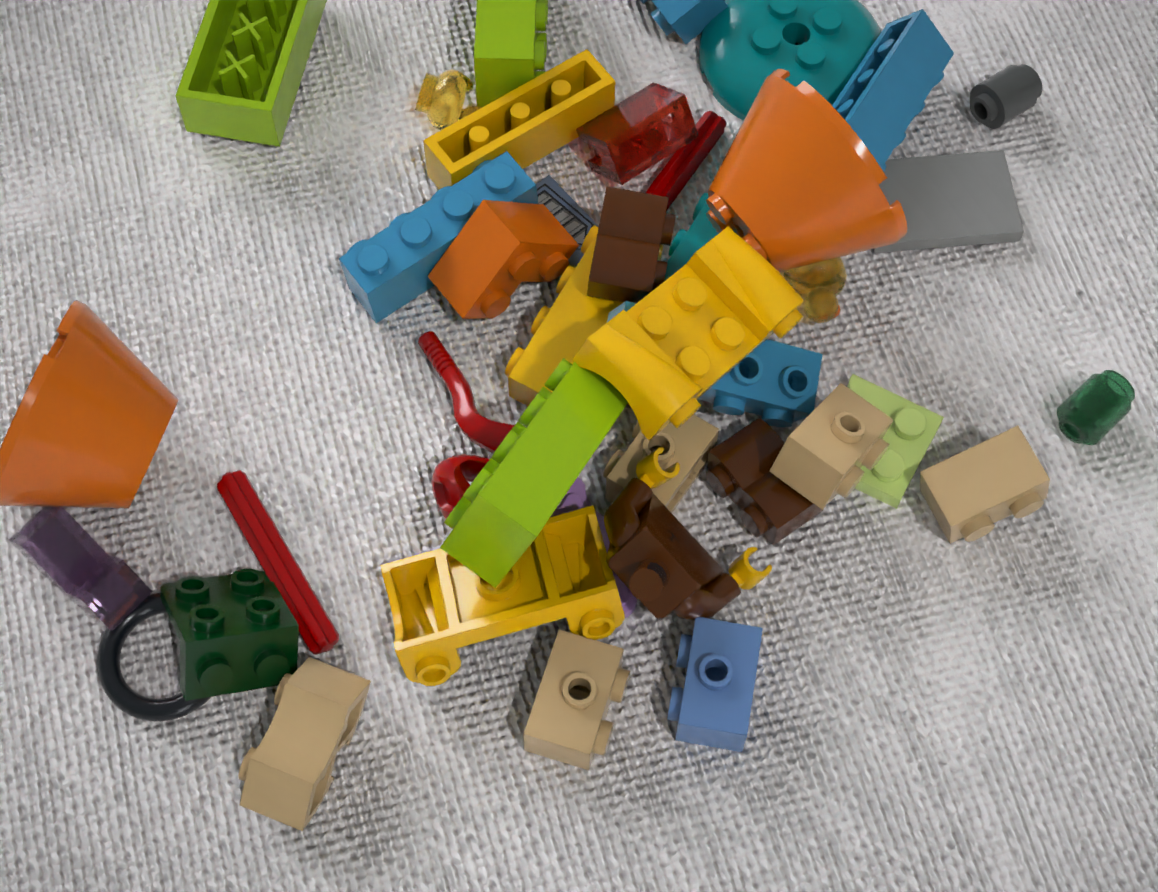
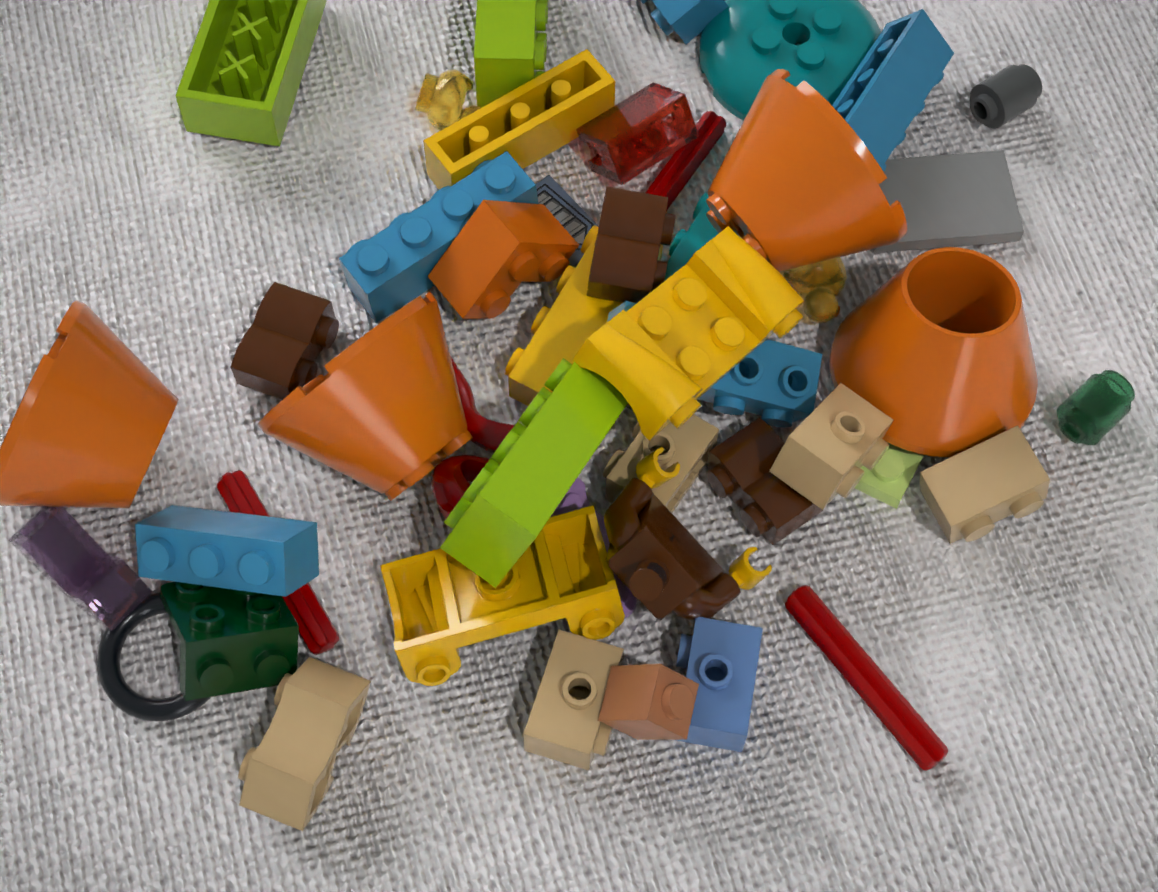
none -> dark azure brick [135,505,319,597]
none -> reddish brown brick [230,282,339,400]
none -> orange cone [258,291,473,501]
none -> nougat brick [598,664,699,740]
none -> red axle [785,585,948,771]
none -> orange cone [829,247,1038,457]

